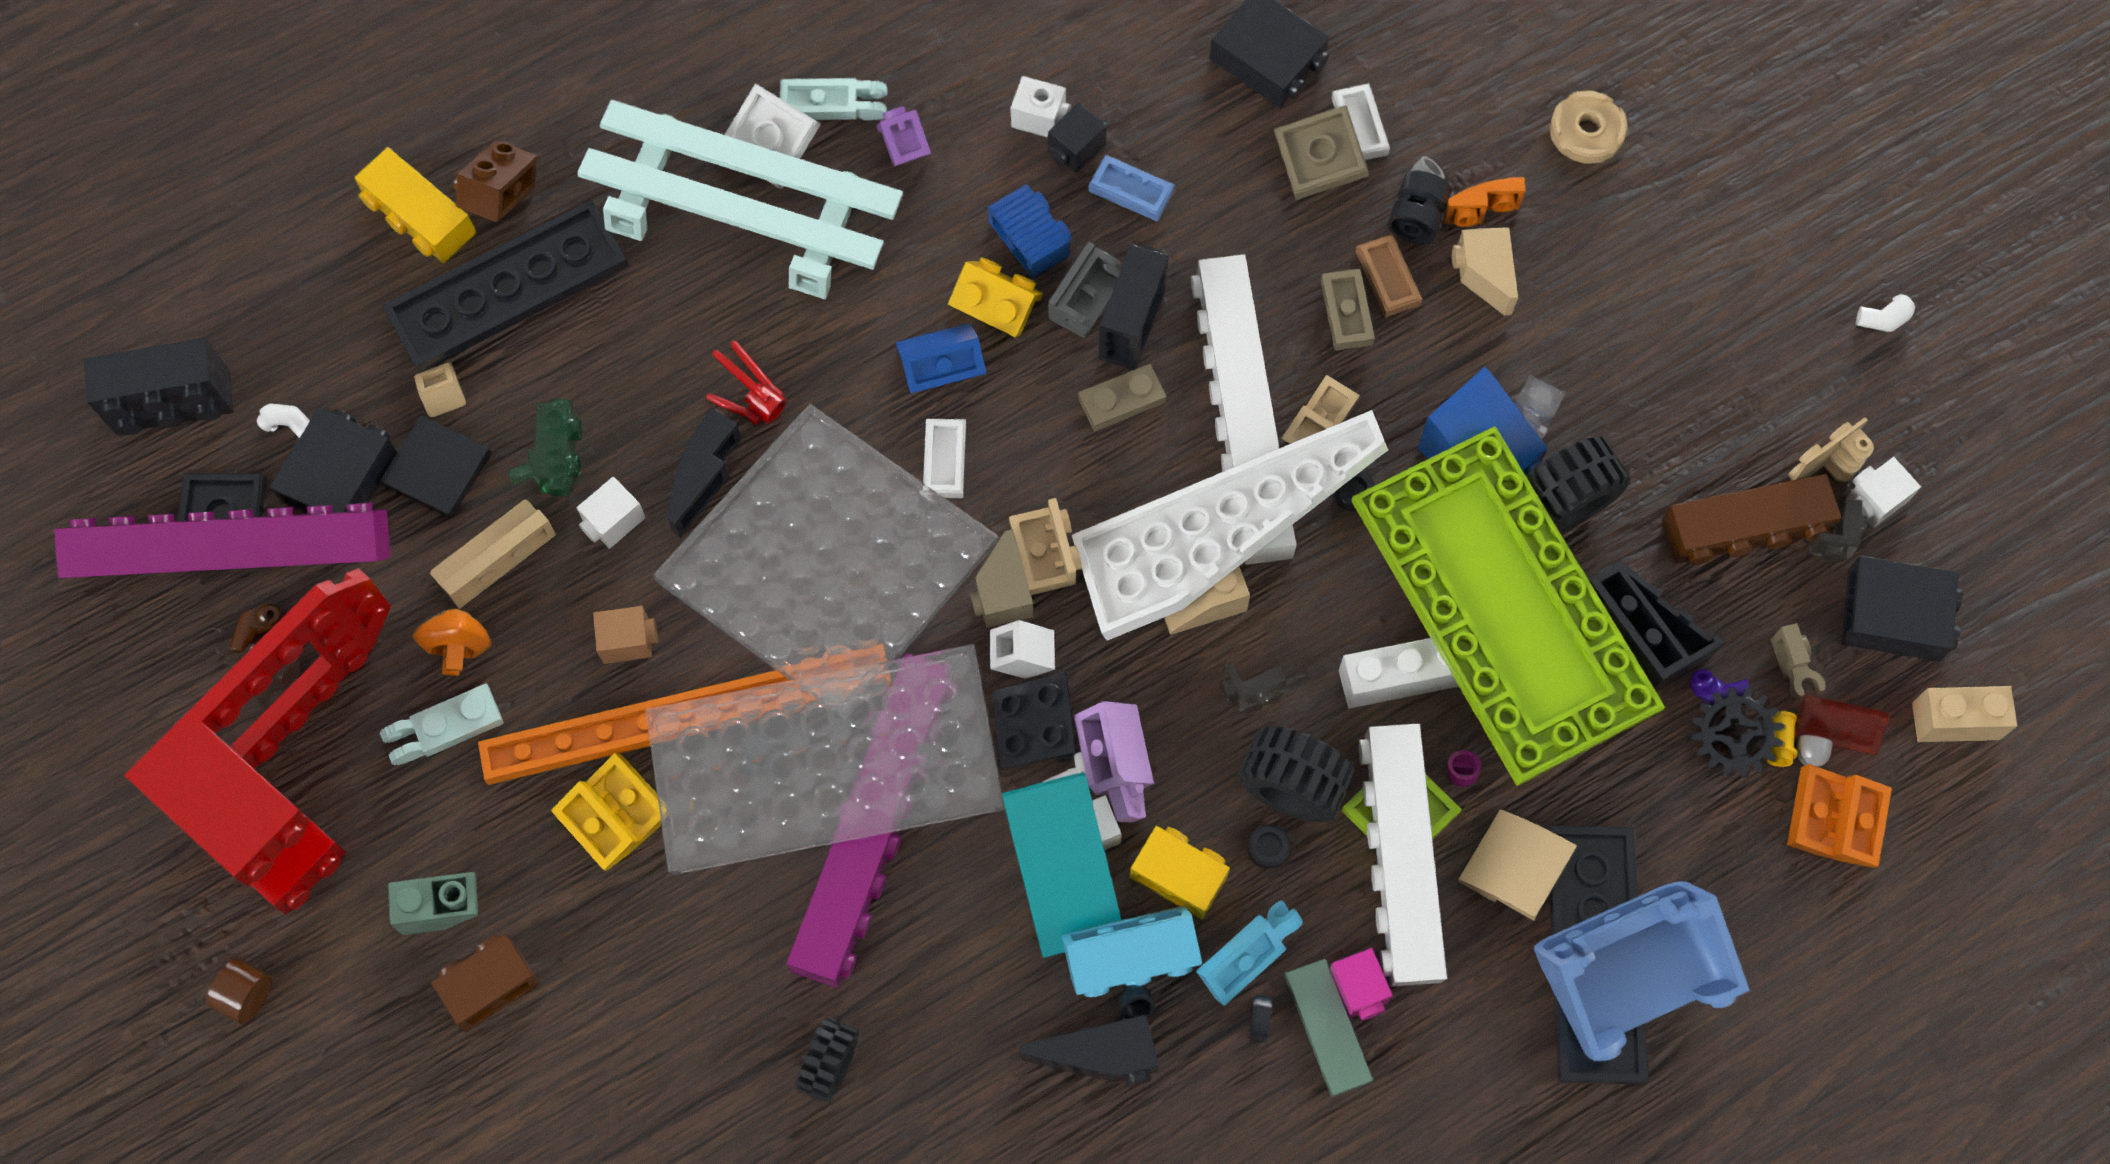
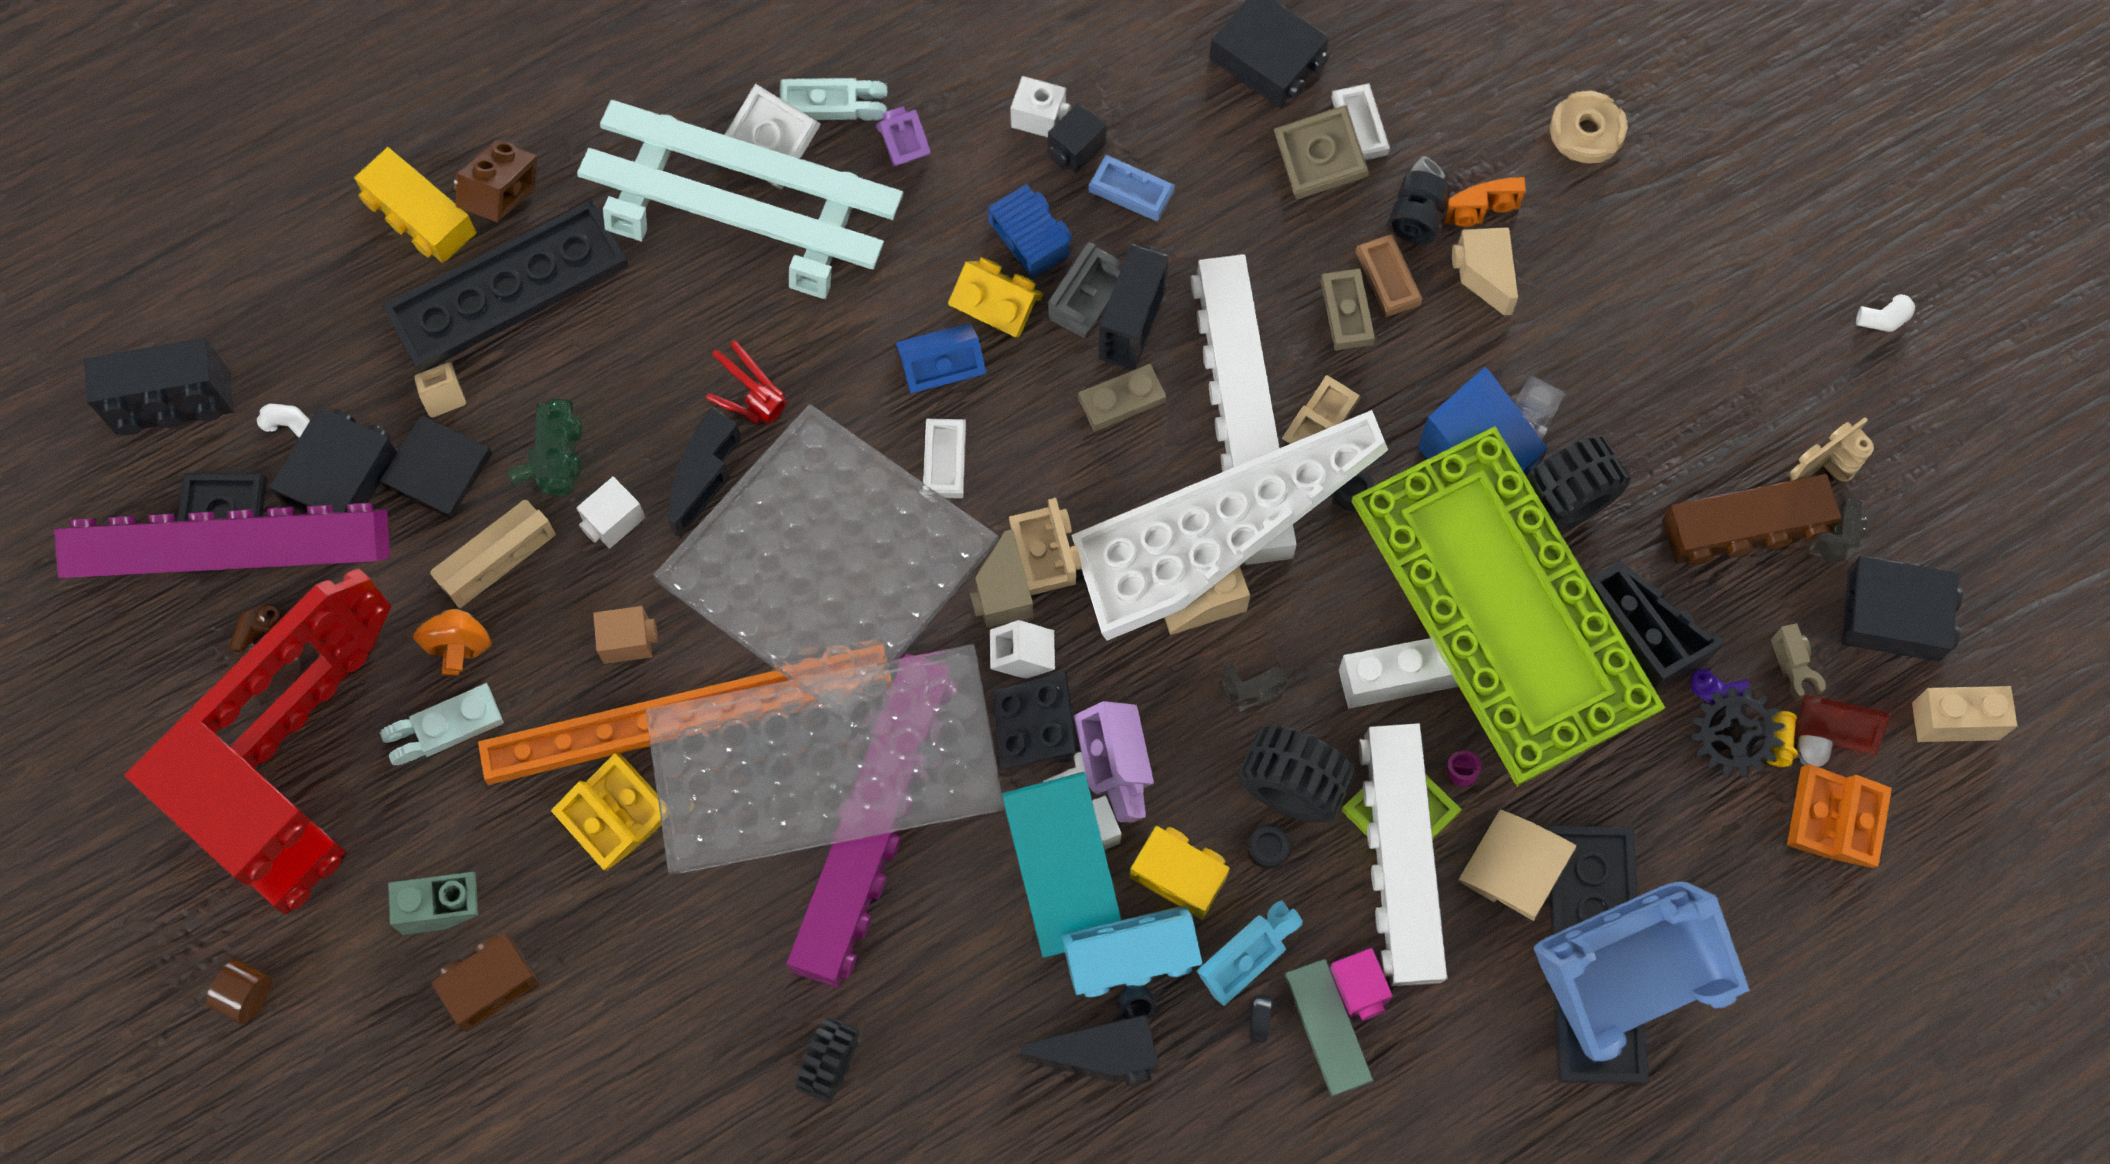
white brick [1846,457,1921,528] -> none

